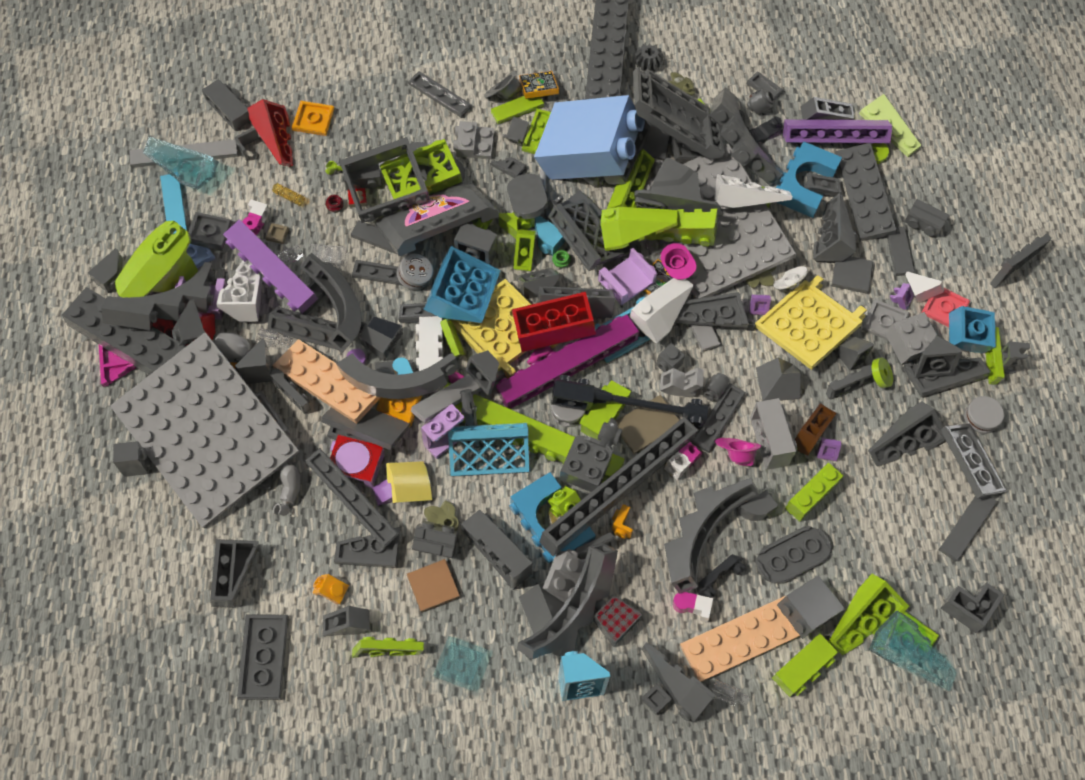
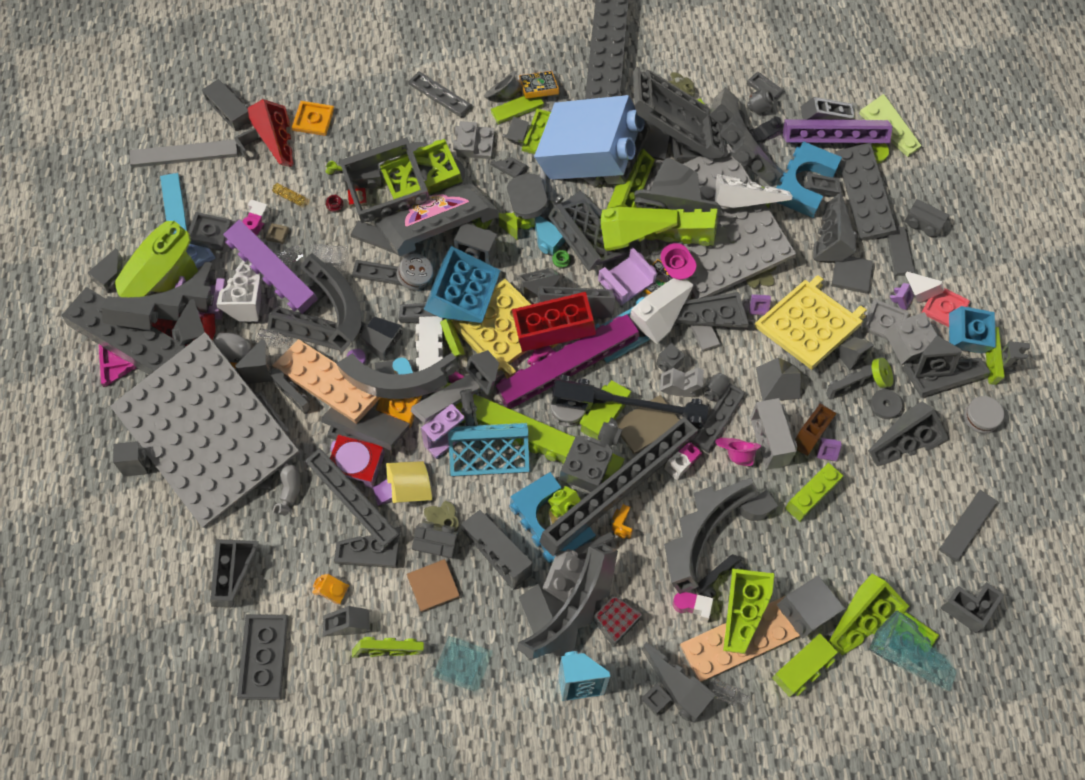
clear light blue wedge [143,136,219,190] -> none
lime slope [513,229,536,271] -> none
dark grey gear [635,43,663,71] -> none
dark grey tile [756,526,831,584] -> none
white dish [773,266,808,289] -> none
dark grey tile [941,424,1006,499] -> none
dark grey wing [989,234,1052,288] -> none
none -> lime wedge [723,569,774,654]
none -> dark grey piece [870,389,902,419]

